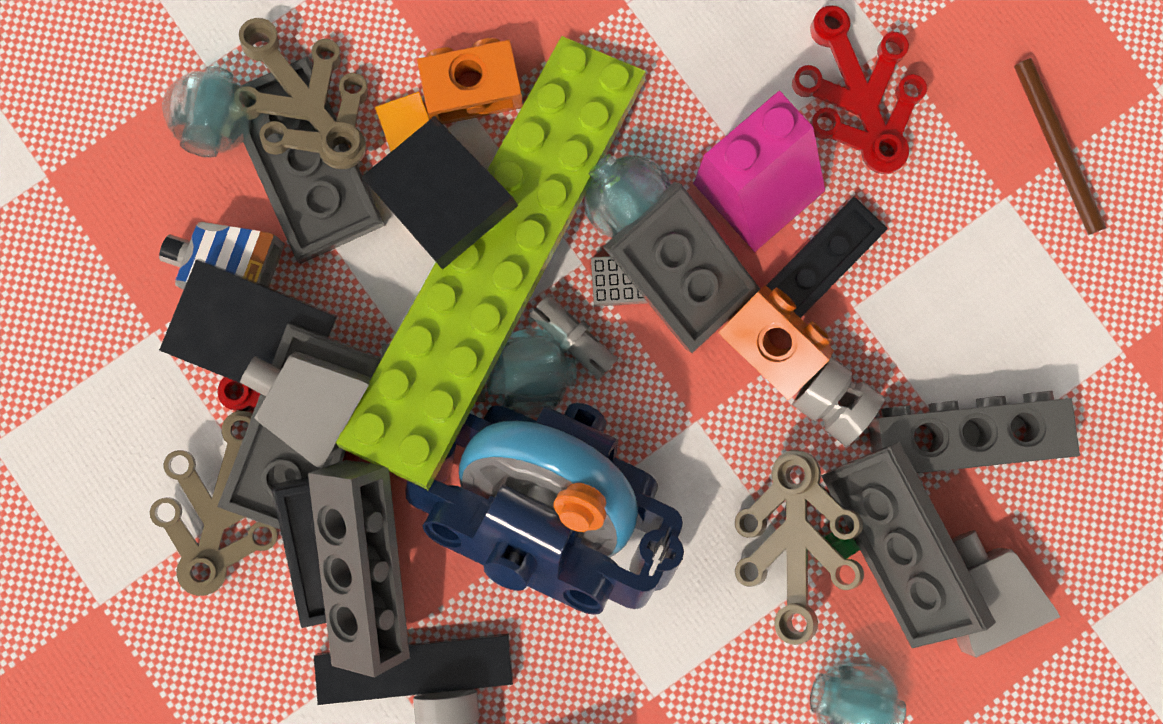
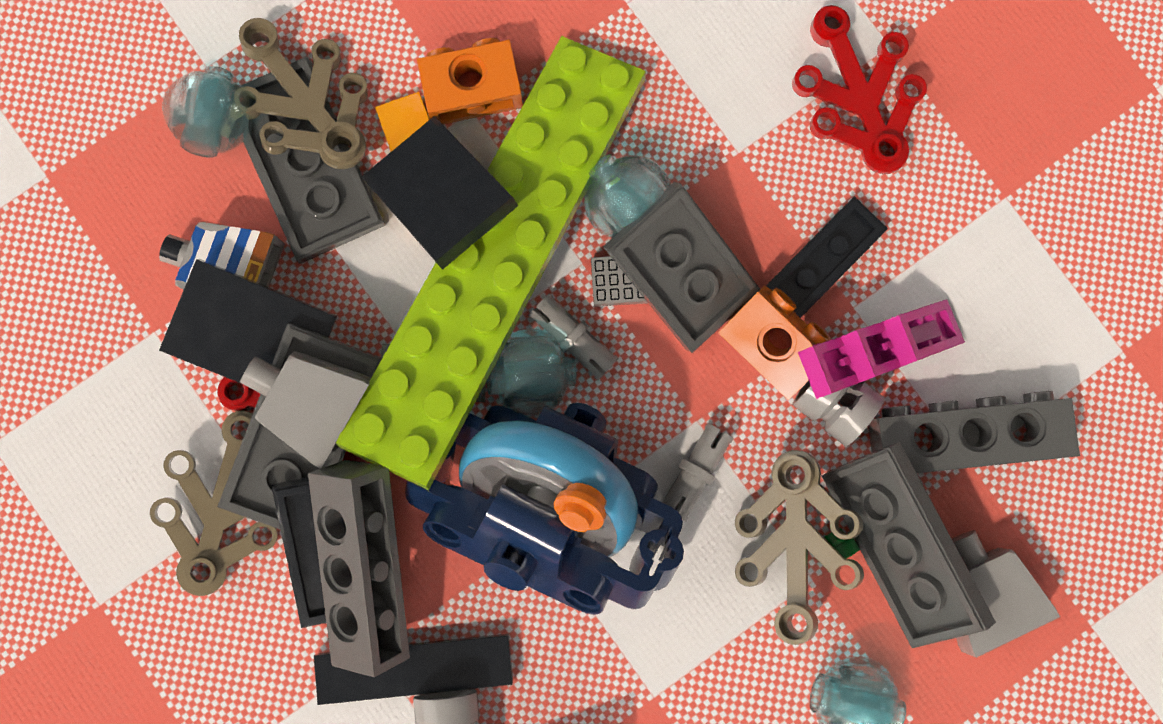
dark pink slope [693,90,825,252] -> none
reddish brown bar [1014,58,1107,236] -> none
none -> light grey pin [662,423,734,522]
none -> dark pink slope [798,299,965,399]

